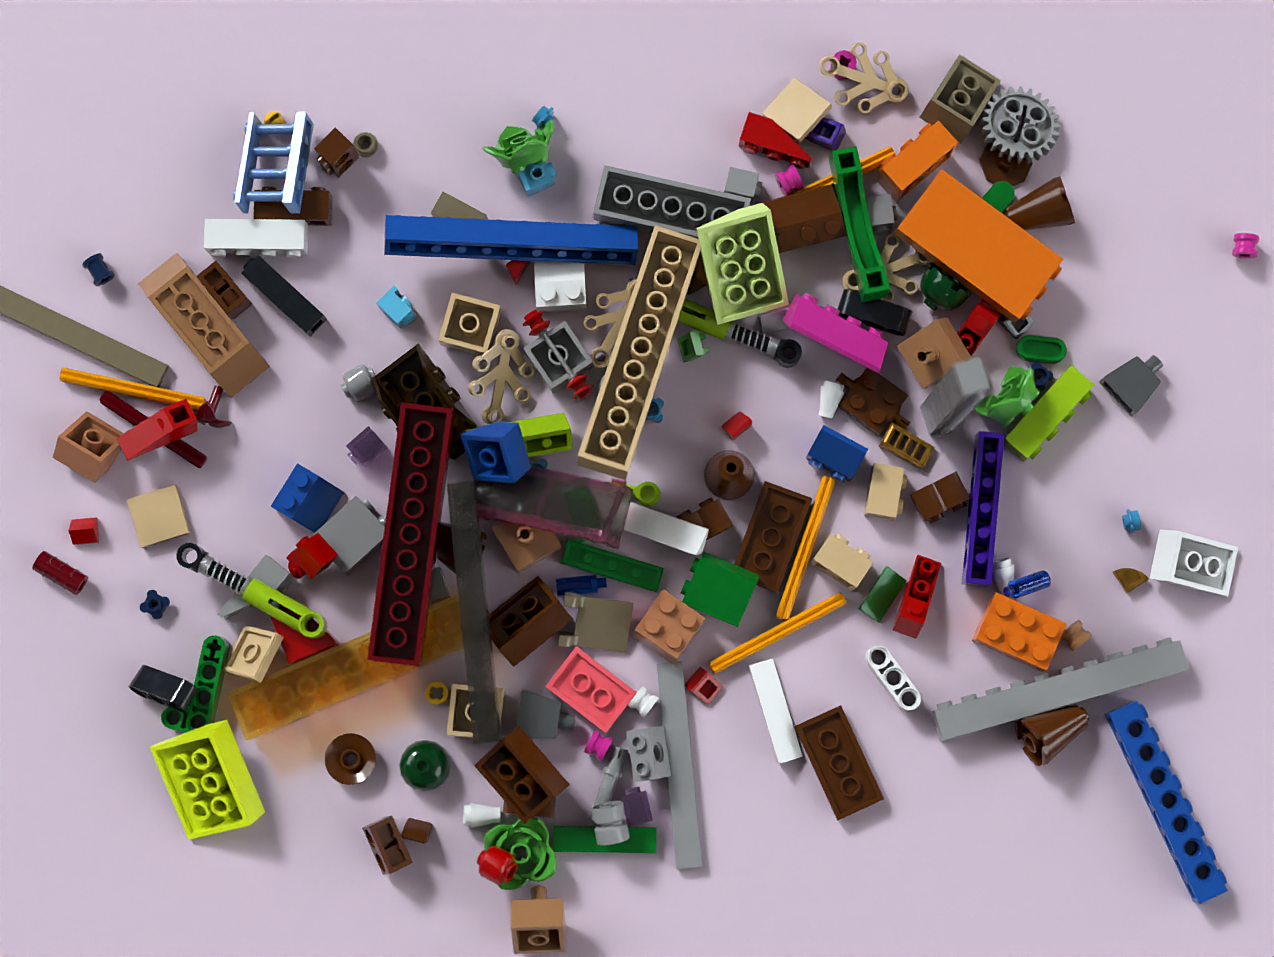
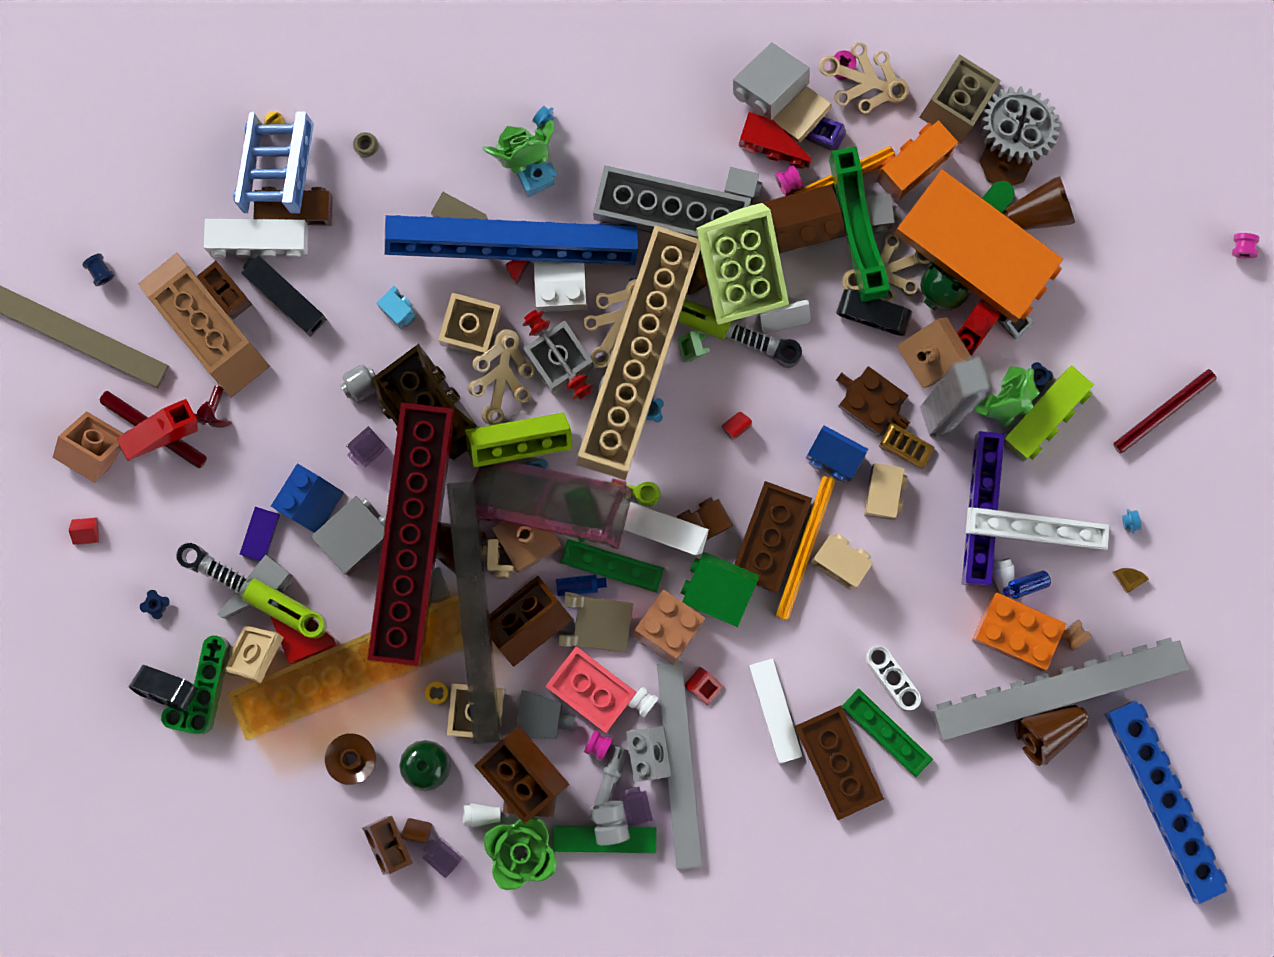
dark red axle [32,551,88,595] -> none
light orange axle [59,368,206,410] -> none
tan tile [127,485,190,548] -> none
neon yellow slope [150,720,265,840] -> none
red brick [286,532,338,579] -> none
reddish brown brick [314,128,359,178] -> none
blue slope [461,422,531,483] -> none
red head [477,846,517,885] -> none
medium nougat brick [511,886,566,954] -> none
reddish brown cone [704,450,754,500] -> none
light orange axle [709,592,846,674] -> none
dark pink slope [782,293,888,373] -> none
white cone [818,380,845,419] -> none
green slope [858,566,907,623] -> none
red slope [892,555,941,639] -> none
reddish brown brick [910,471,970,523] -> none
green tile [1015,335,1067,364] -> none
dark grey torso [1099,355,1163,416] -> none
white slope [1150,529,1238,597] -> none
none -> dark purple tile [239,507,280,561]
none -> clear purple brick [422,837,464,878]
none -> tan bracket [483,539,516,579]
none -> light grey brick [733,42,810,120]
none -> green tile [842,688,933,778]
none -> white tile [966,507,1109,550]
none -> dark red axle [1113,369,1217,454]

